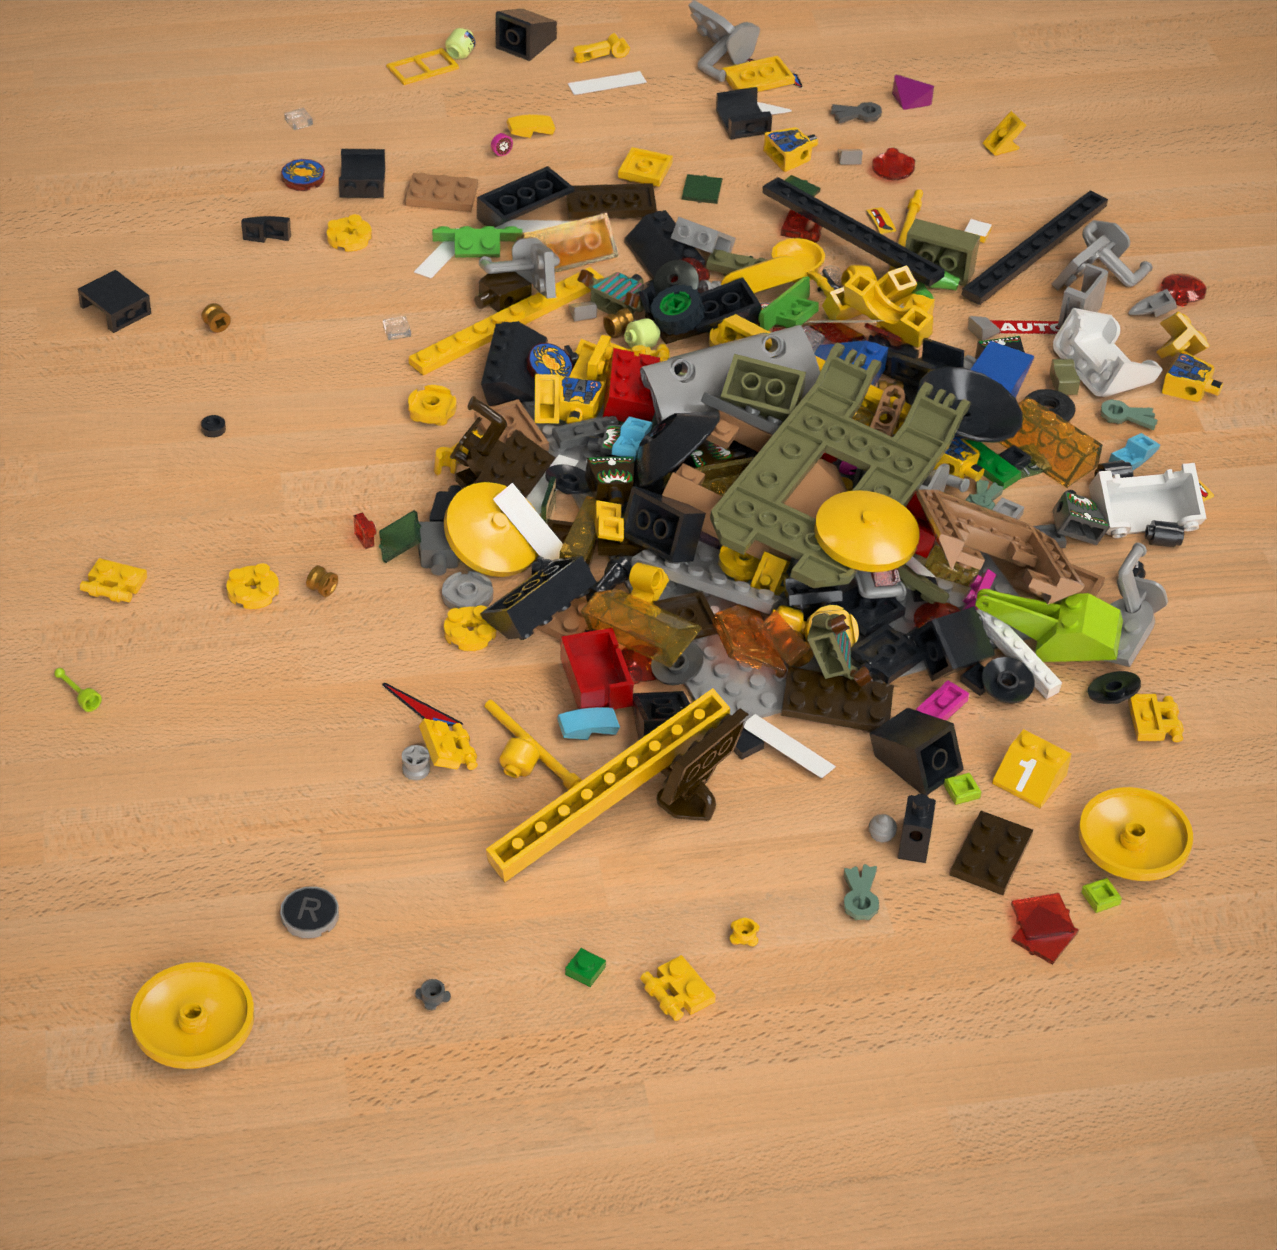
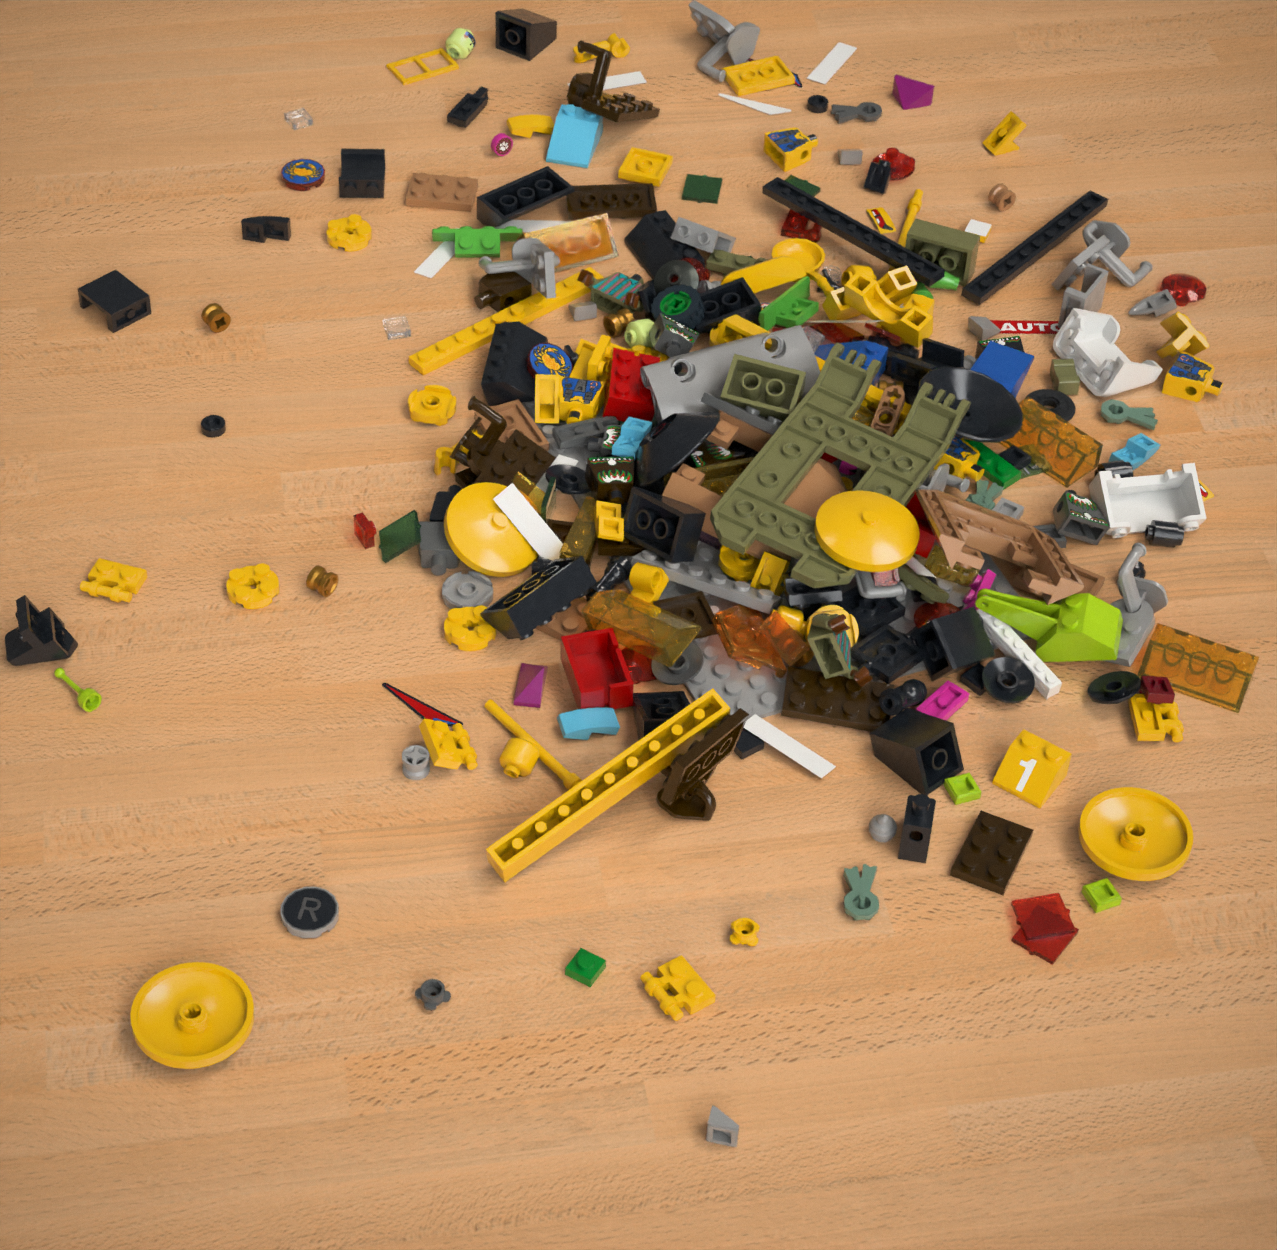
black panel [716,87,772,140] -> none
none -> black piece [5,595,78,666]
none -> black hinge [447,86,489,128]
none -> clear yellow piece [511,472,550,517]
none -> magenta slope [514,663,548,708]
none -> medium azure slope [546,104,603,168]
none -> dark brown plate [567,40,660,123]
none -> dark grey torso [649,313,699,357]
none -> light grey slope [706,1106,739,1147]
none -> white sticker [807,42,857,84]
none -> black tile [807,95,828,113]
none -> black bracket [864,159,897,194]
none -> black piece [879,679,927,716]
none -> medium nougat wheel [988,183,1016,211]
none -> dark red bracket [1137,676,1175,704]
none -> clear yellow slope [1138,623,1259,713]

